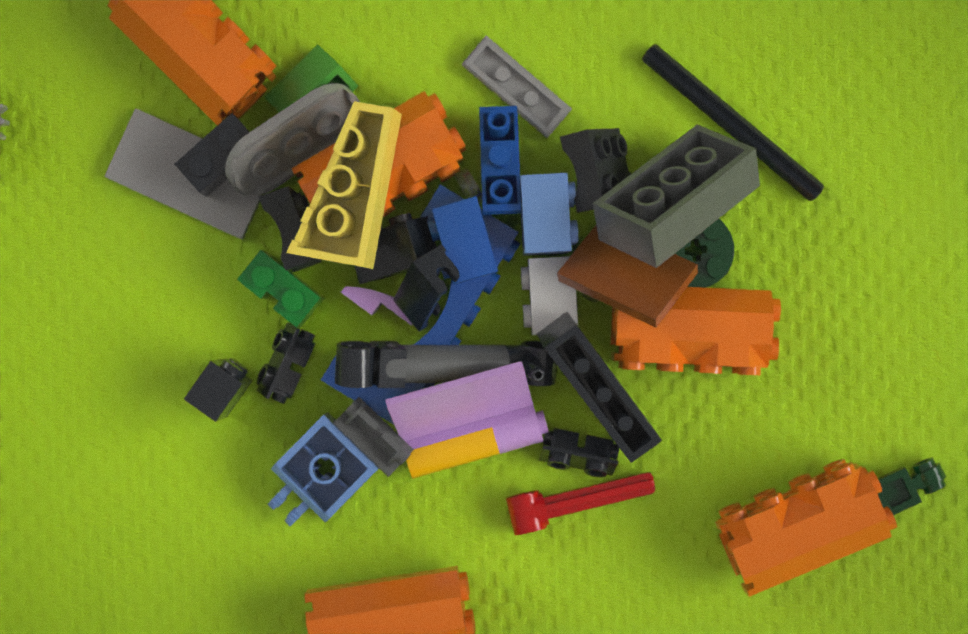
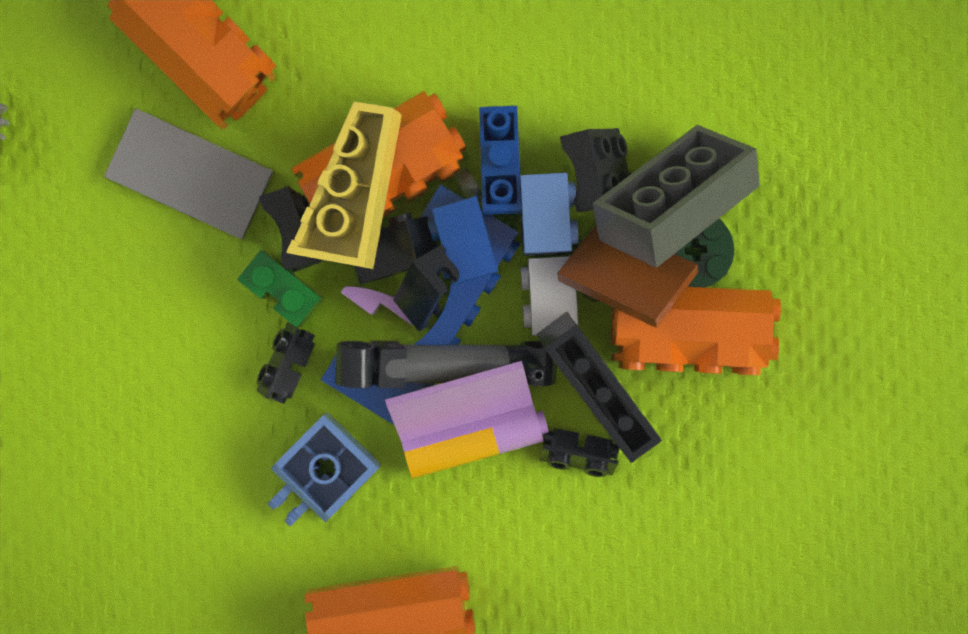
black brick [174,113,250,197] -> none
black brick [184,358,253,422] -> none
light grey tile [225,83,360,195] -> none
bright green brick [264,45,359,112] -> none
dark grey hinge [333,397,414,477] -> none
light grey tile [462,36,572,138] -> none
red axle [506,472,655,535] -> none
black axle [642,44,824,201] -> none
orange brick [715,459,897,597] -> none
dark green plate [878,457,946,515] -> none

